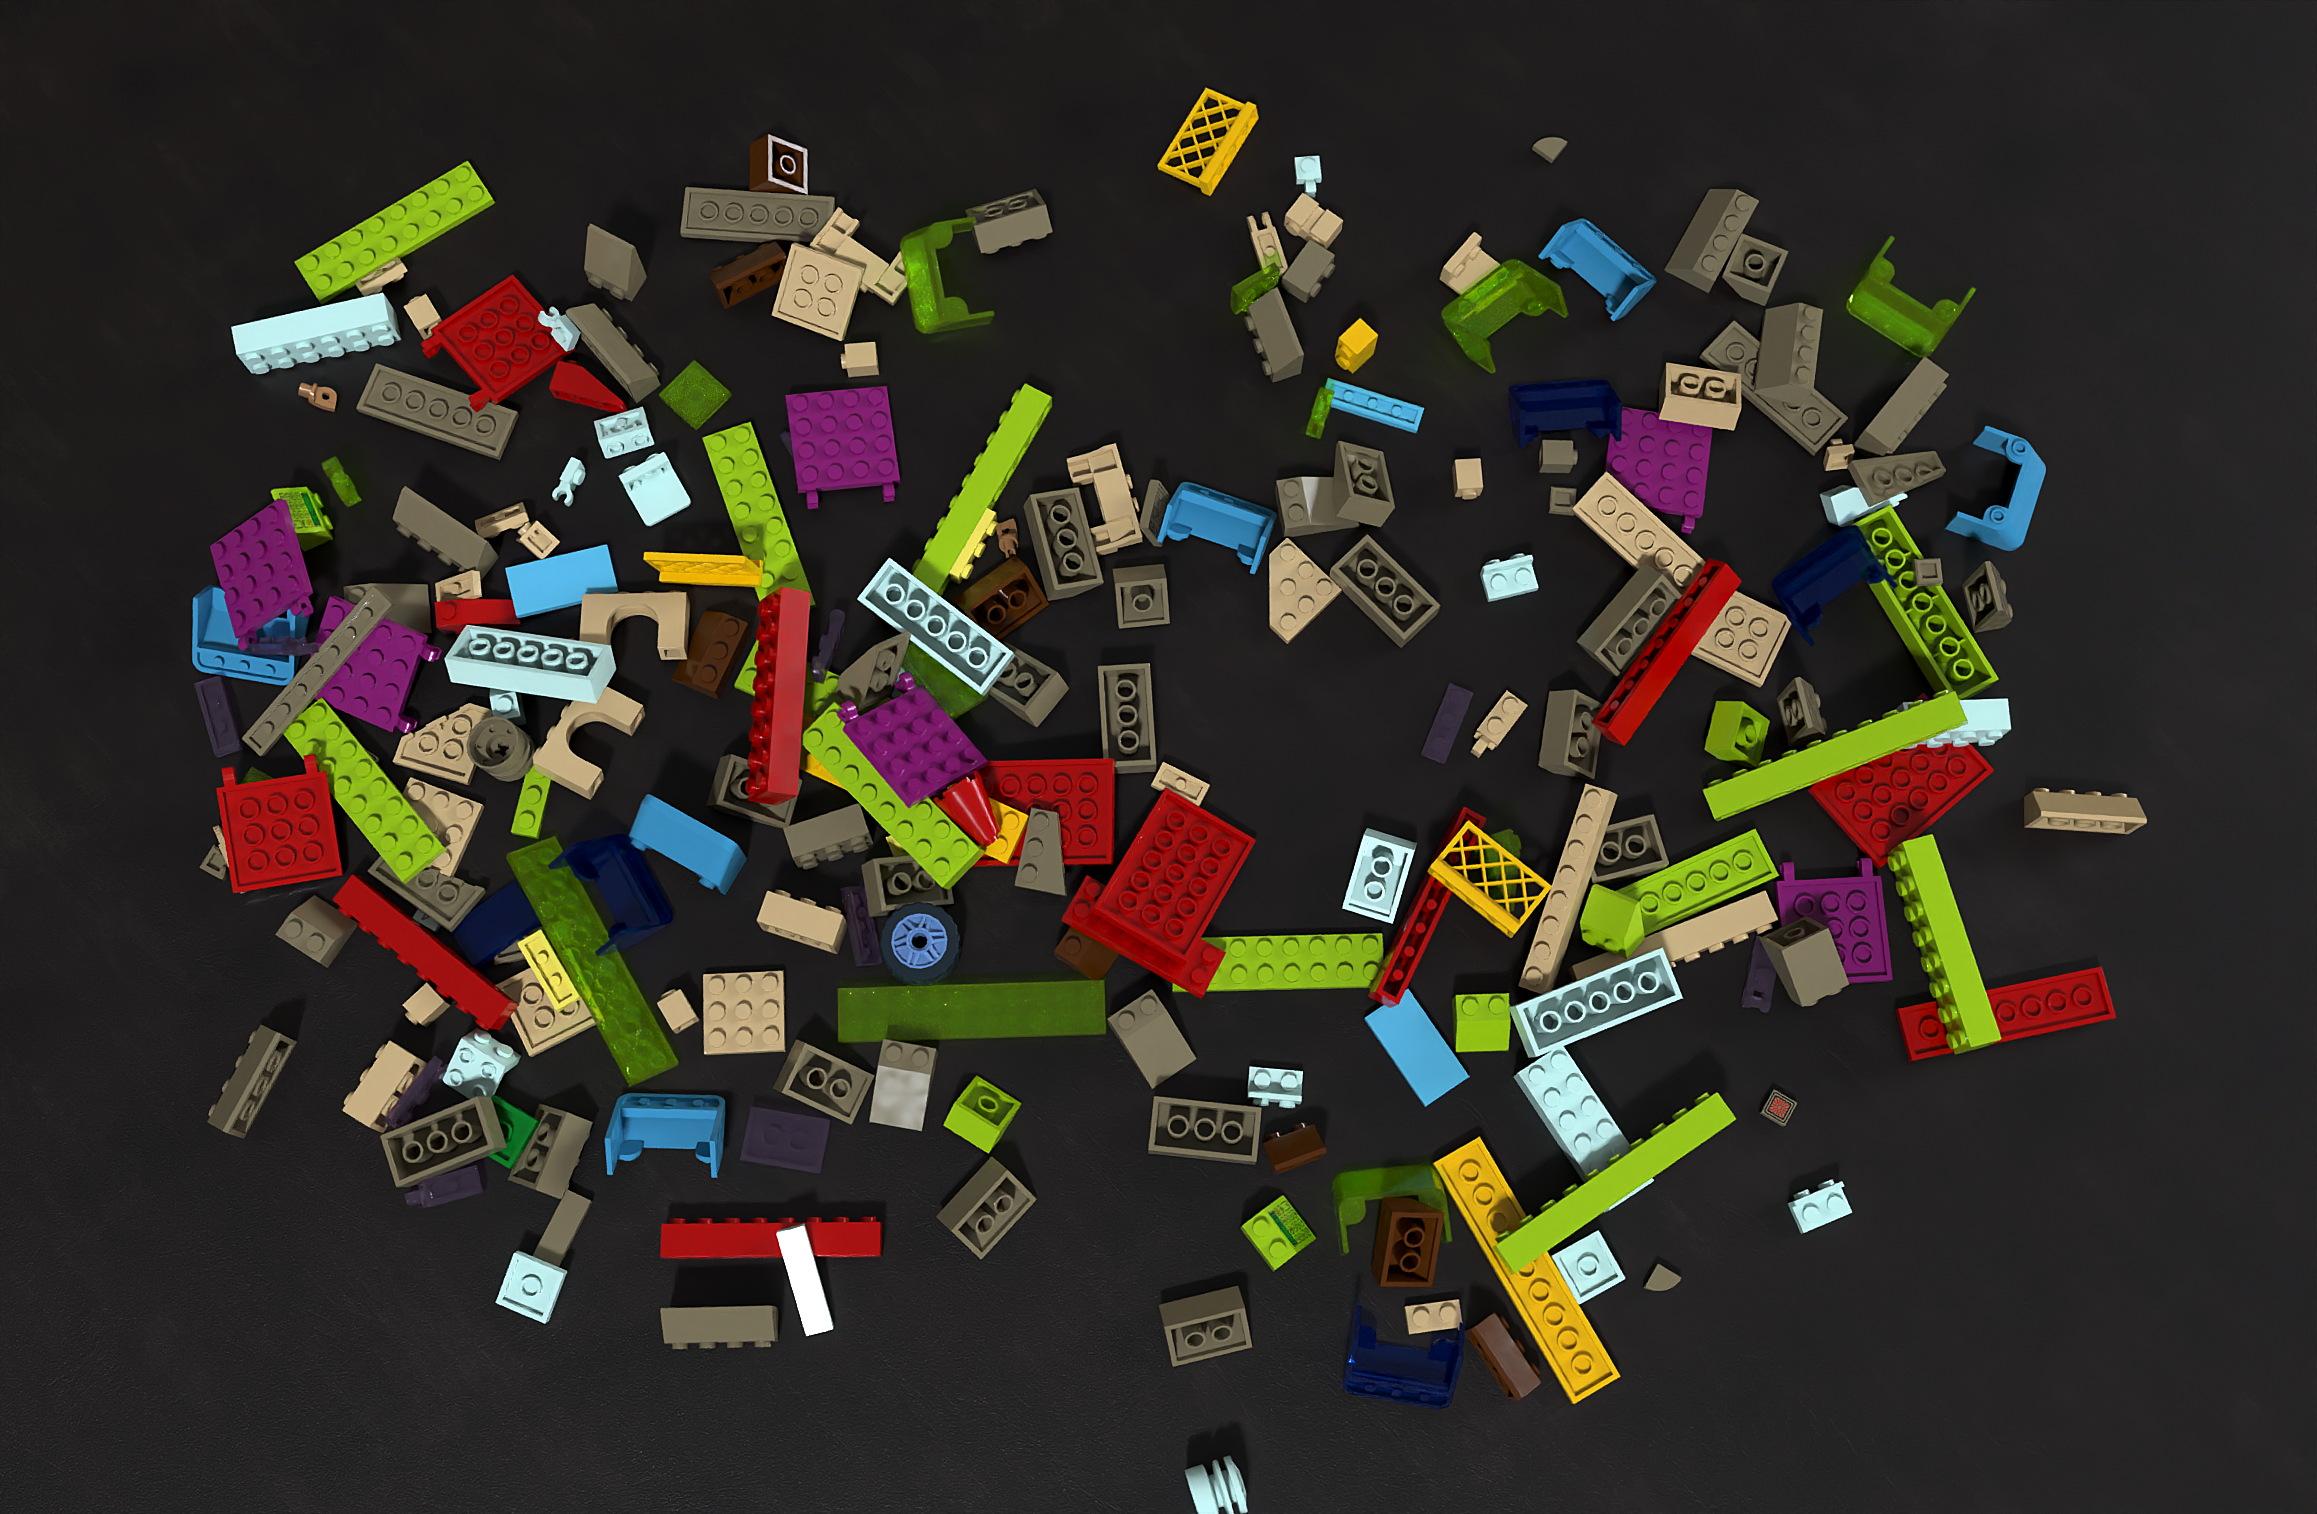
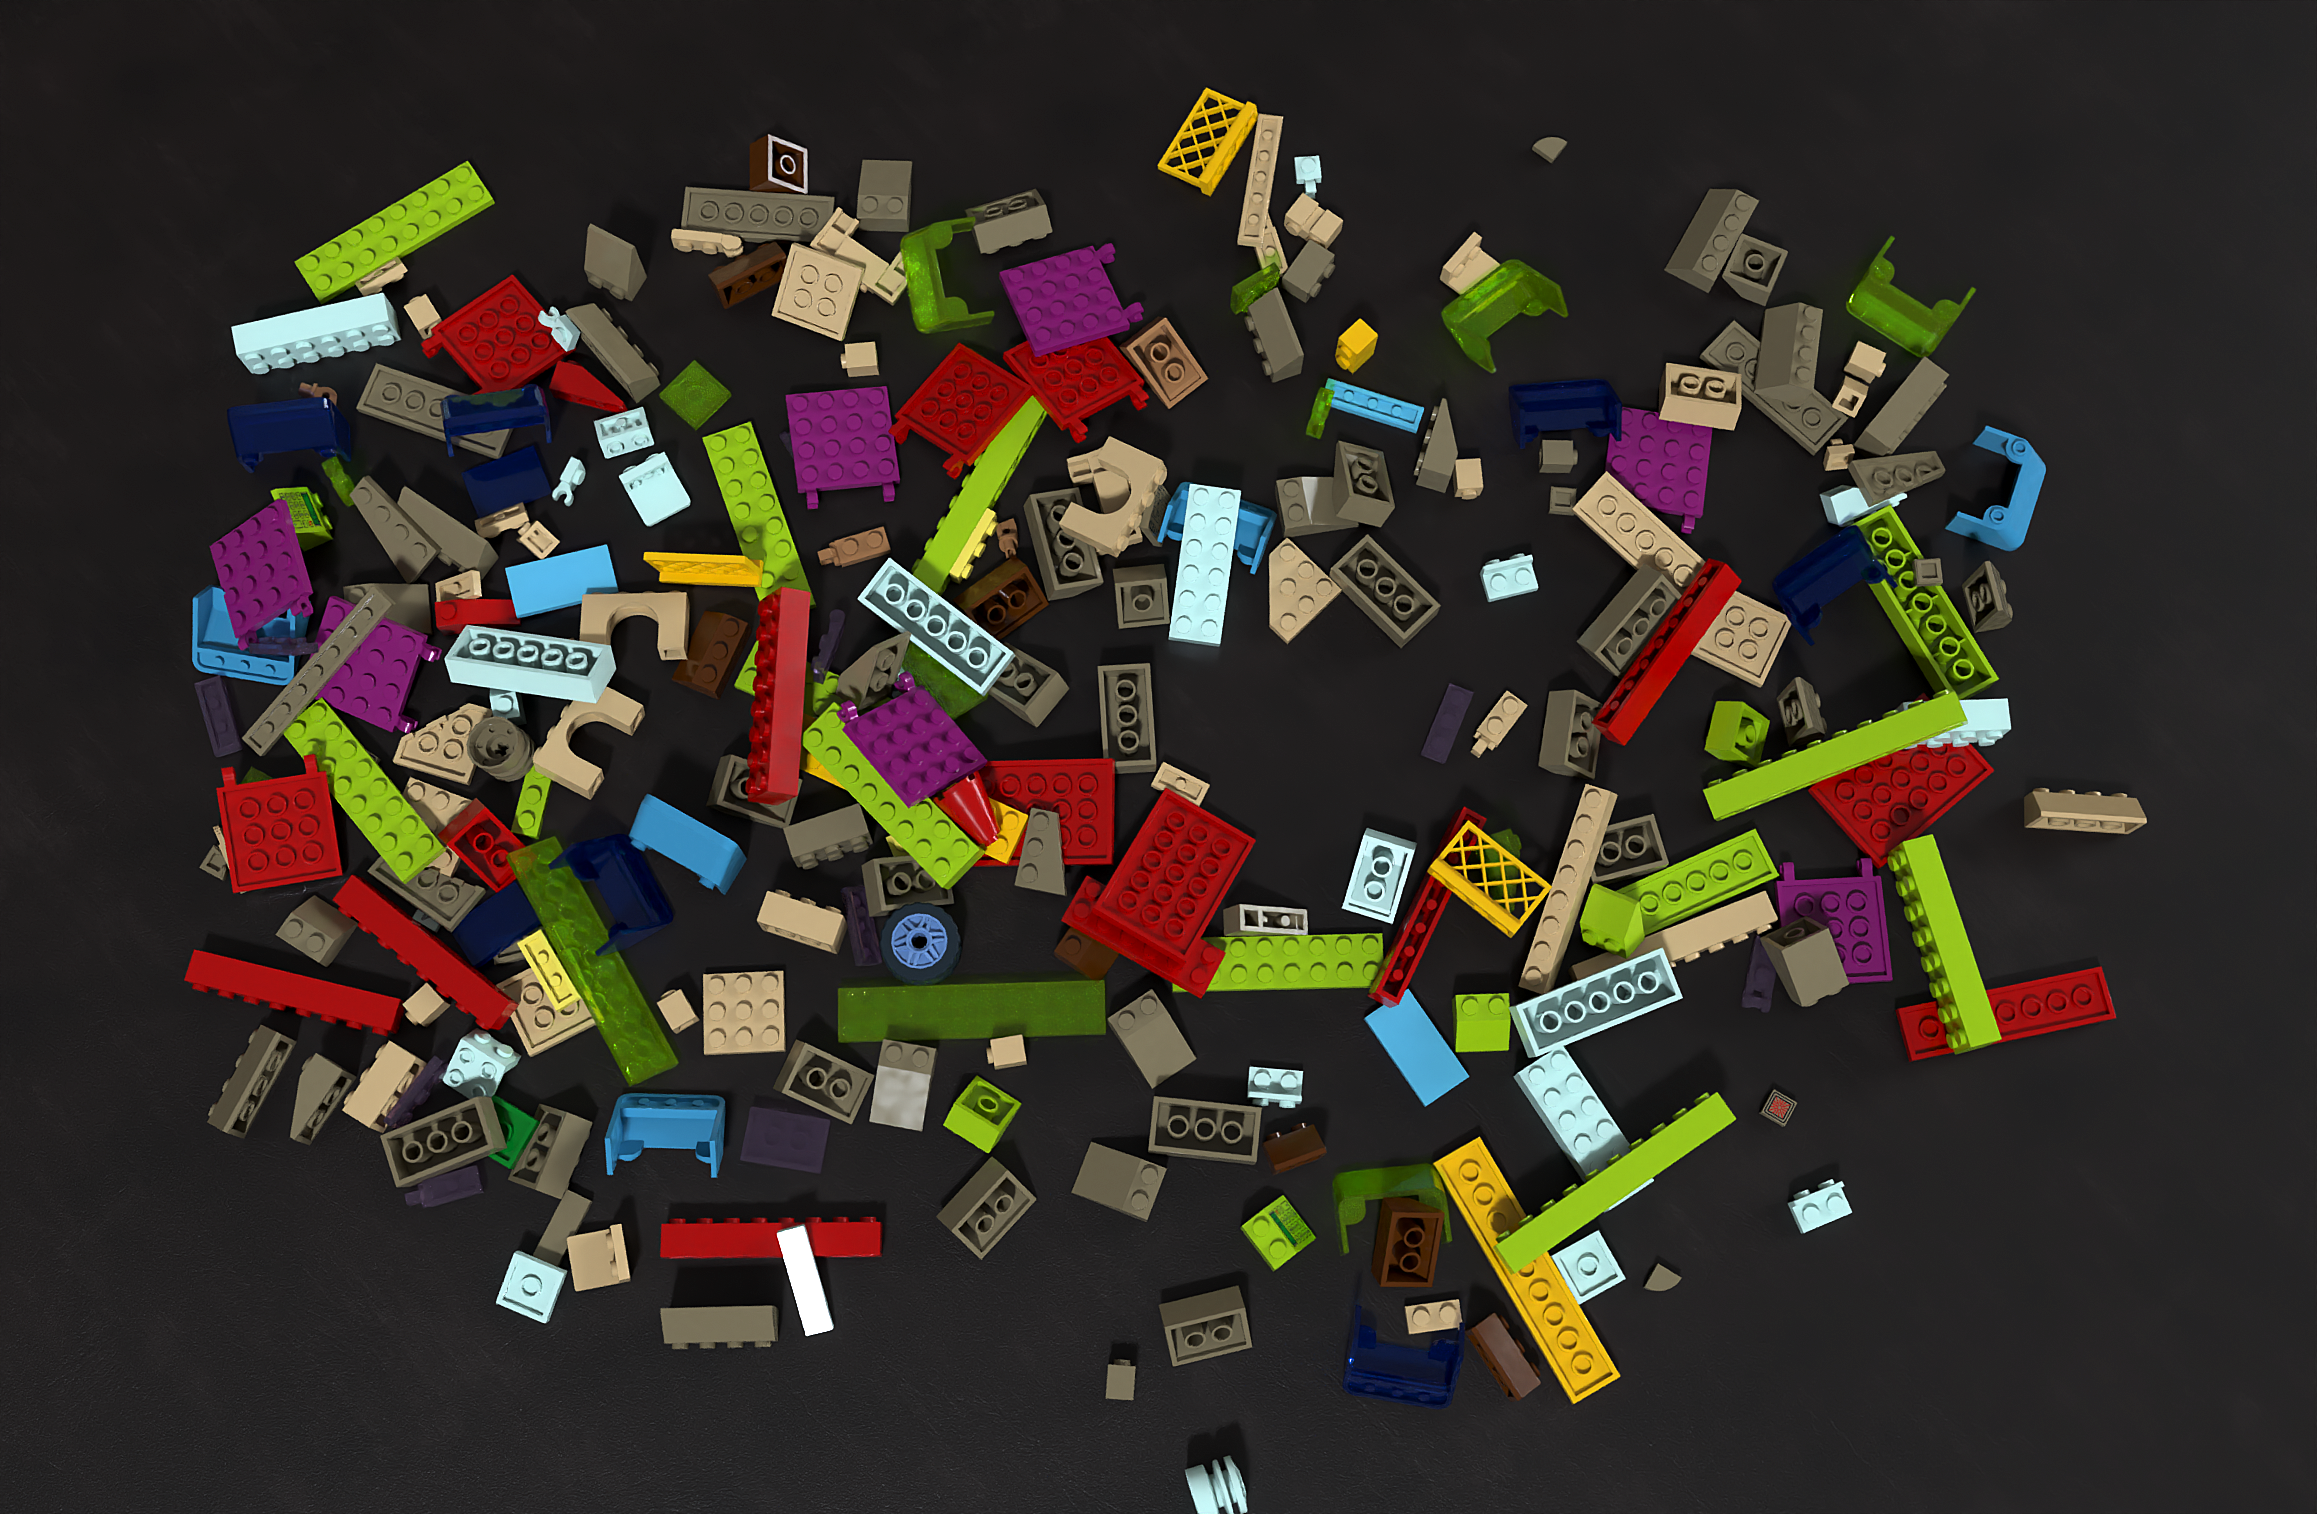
dark azure windscreen [1538,218,1657,321] -> none
none -> red brick [184,949,405,1036]
none -> clear blue windscreen [227,397,351,473]
none -> dark tan slope [290,1053,357,1145]
none -> dark tan wing [350,475,442,584]
none -> red slope [438,798,537,895]
none -> clear blue windscreen [440,384,552,457]
none -> clear blue tile [461,446,552,519]
none -> tan bracket [567,1224,630,1291]
none -> tan hinge [671,229,744,258]
none -> medium nougat hinge [817,526,891,567]
none -> dark tan slope [857,160,912,232]
none -> red plate [888,343,1033,479]
none -> tan brick [986,1035,1027,1070]
none -> magenta plate [999,243,1144,357]
none -> red plate [1003,336,1149,443]
none -> tan arch [1059,436,1167,557]
none -> dark tan slope [1071,1142,1167,1222]
none -> dark tan brick [1106,1359,1136,1401]
none -> medium nougat slope [1119,317,1208,409]
none -> light aqua brick [1168,484,1241,647]
none -> dark tan slope [1223,904,1308,937]
none -> tan tile [1238,114,1283,248]
none -> dark tan slope [1414,398,1458,493]
none -> tan brick [1832,376,1868,418]
none -> tan brick [1843,341,1886,383]

